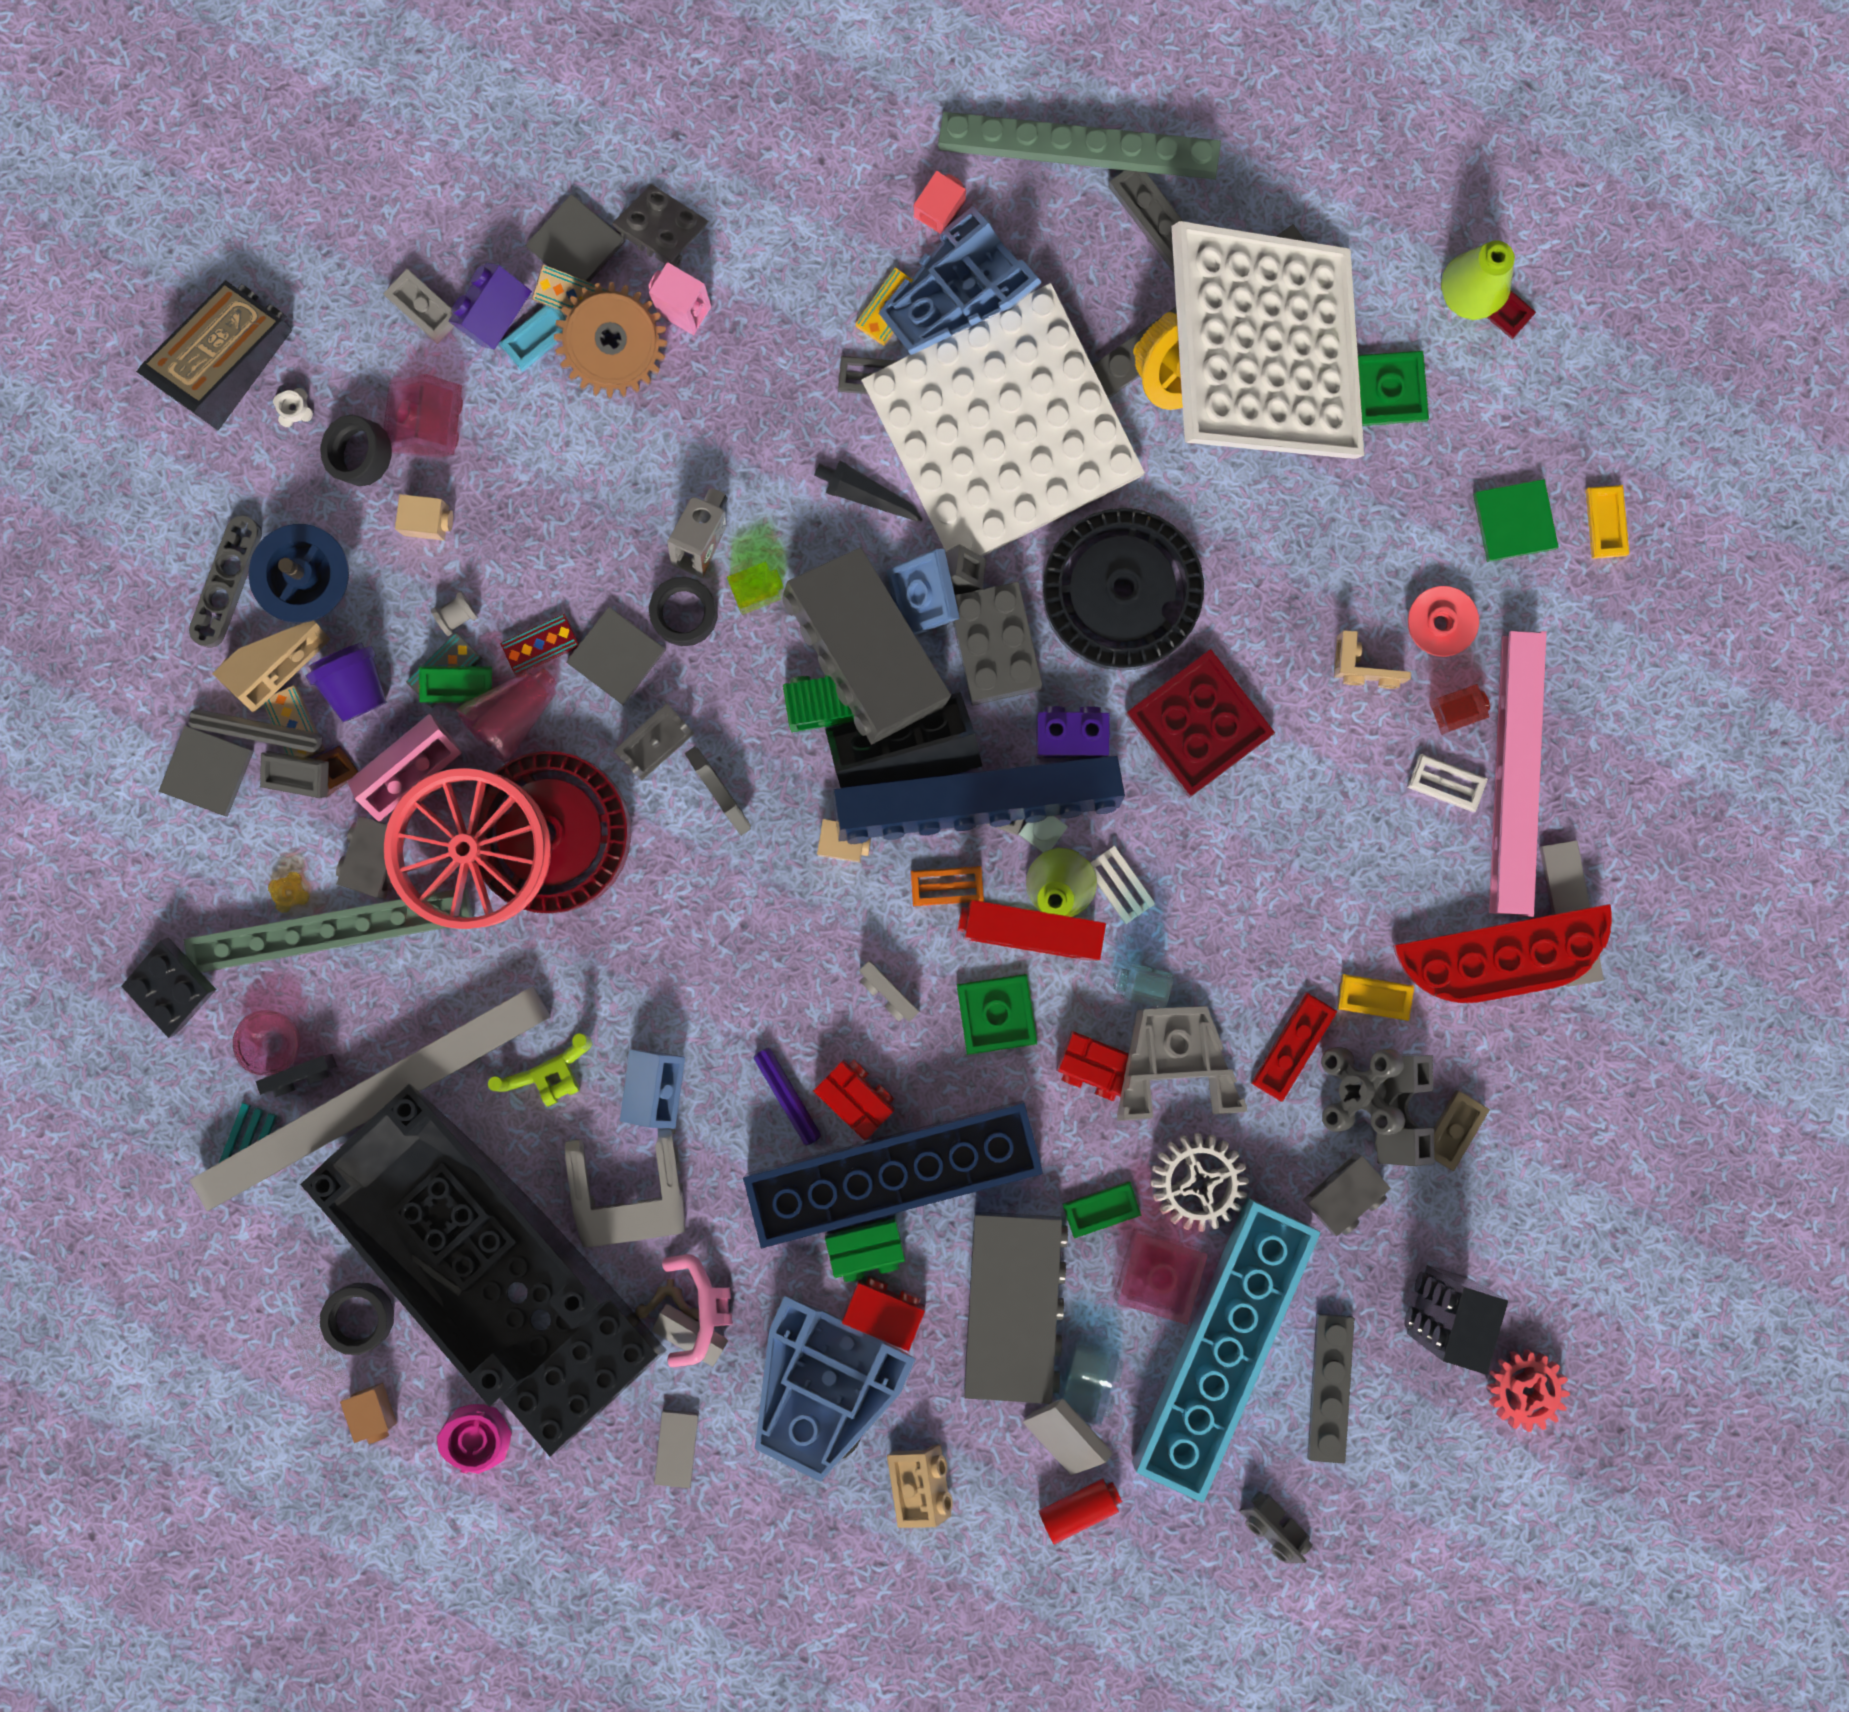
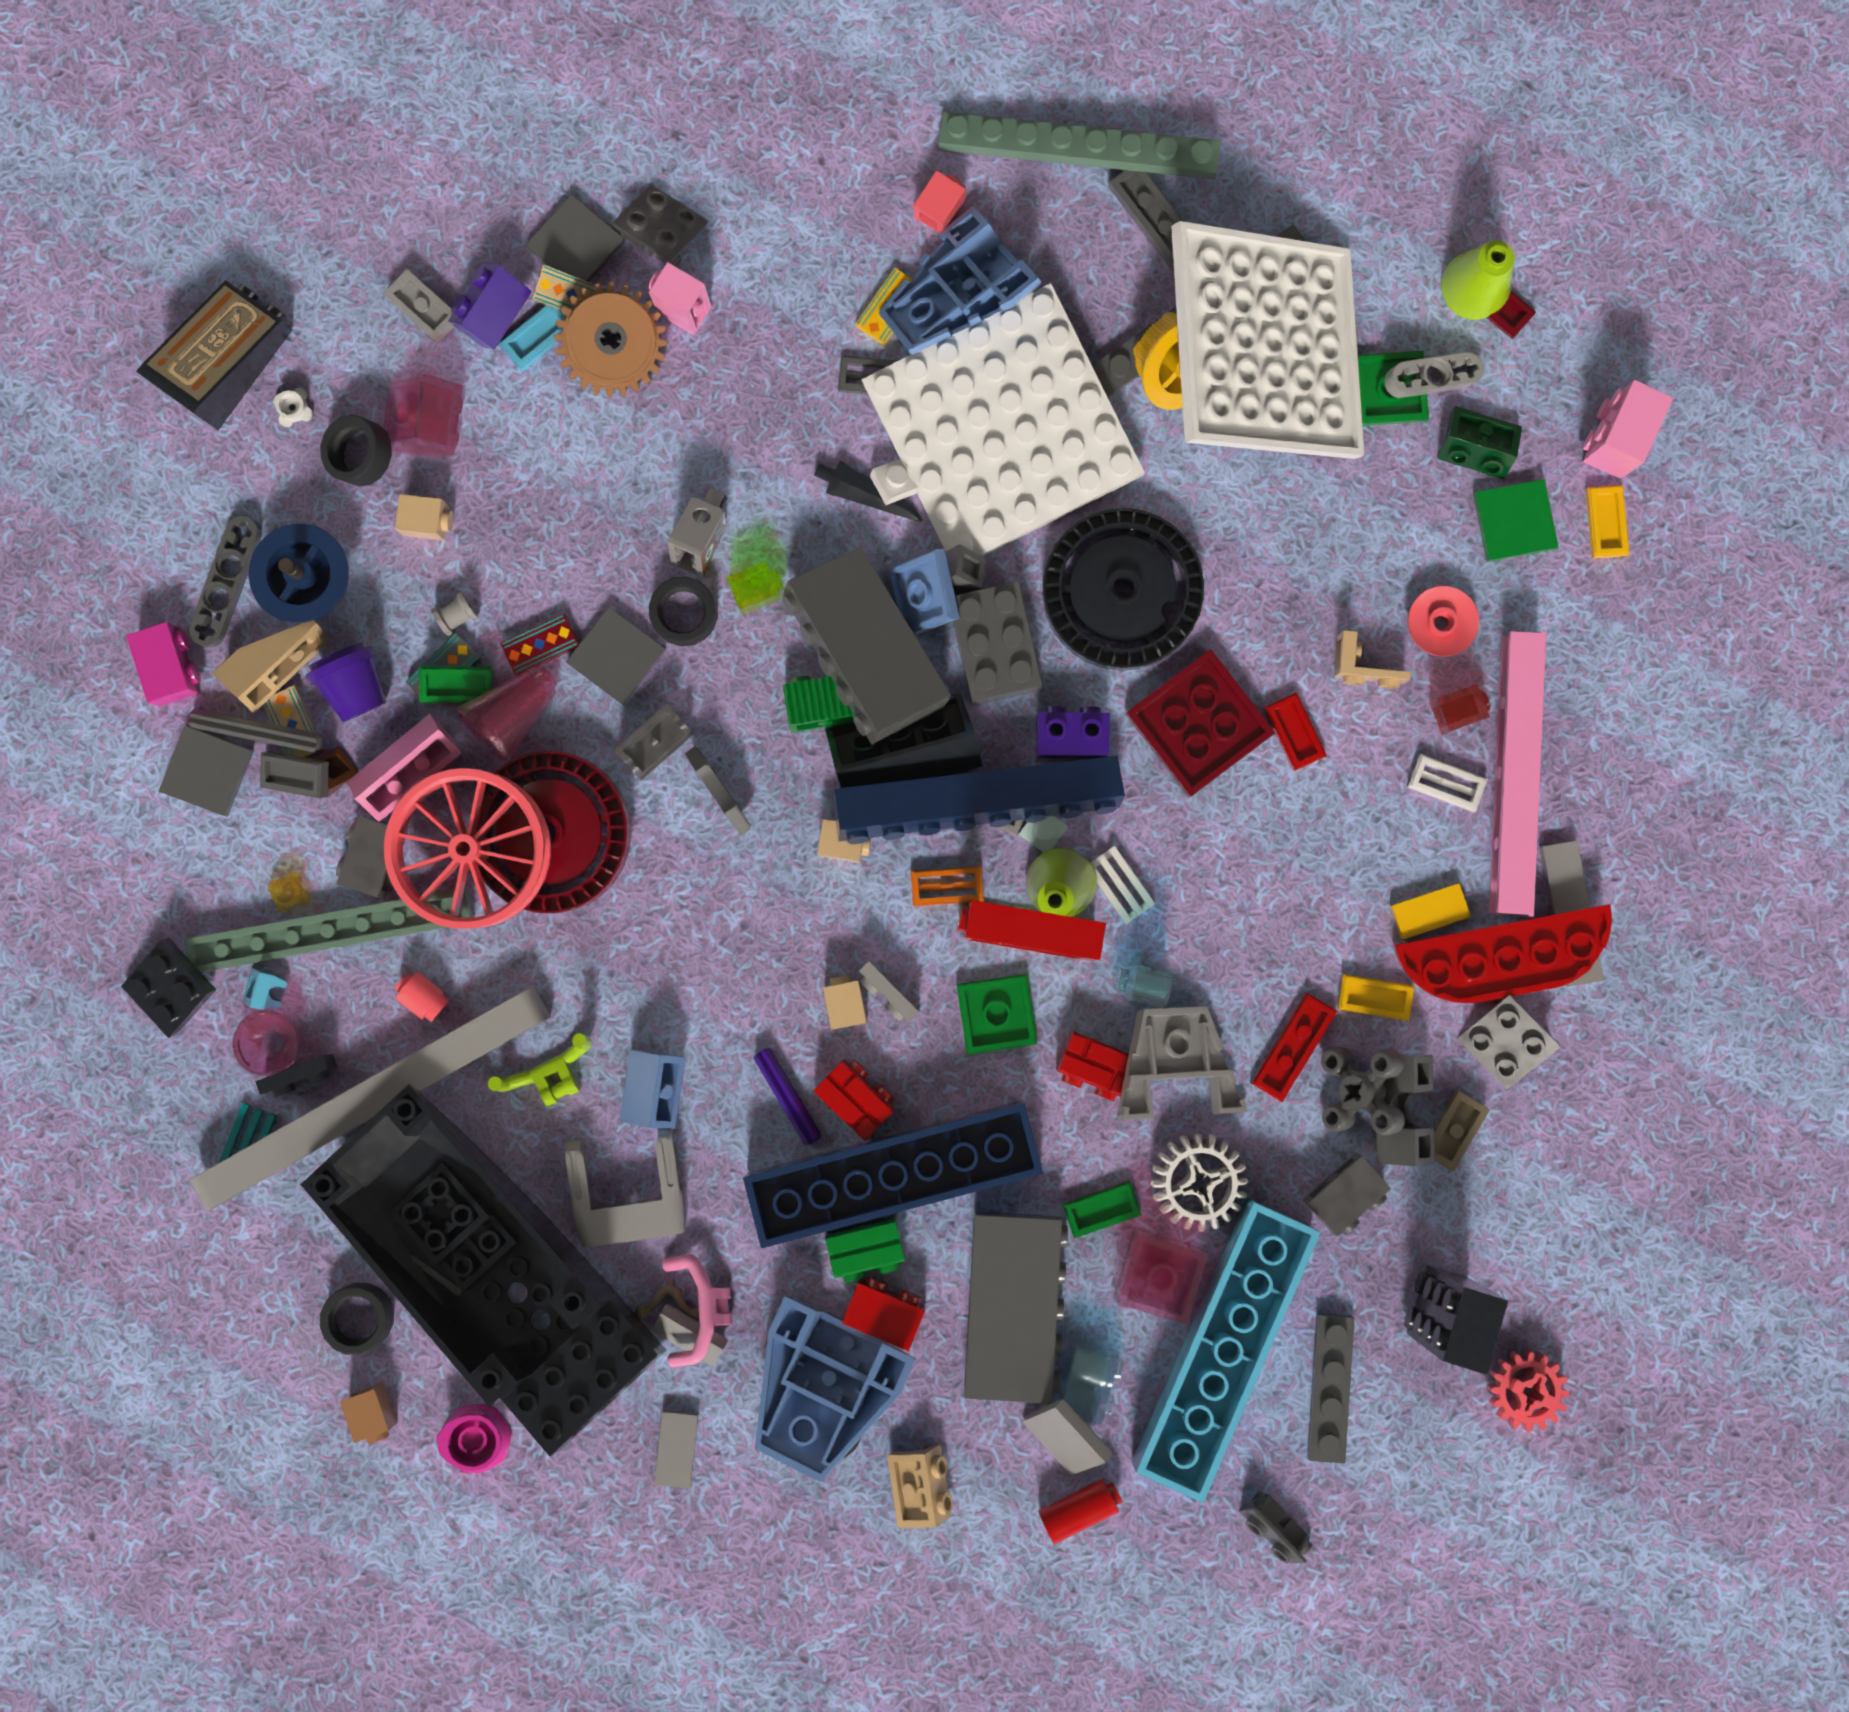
none -> dark pink brick [126,622,201,707]
none -> medium azure tile [242,968,287,1010]
none -> coral brick [394,971,450,1023]
none -> tan brick [823,975,867,1030]
none -> white plate [870,459,919,505]
none -> red tile [1263,692,1327,771]
none -> light grey beam [1384,352,1484,398]
none -> yellow tile [1390,883,1471,940]
none -> dark green bracket [1438,406,1522,479]
none -> flat silver hinge [1457,994,1561,1089]
none -> bright pink brick [1582,380,1673,479]

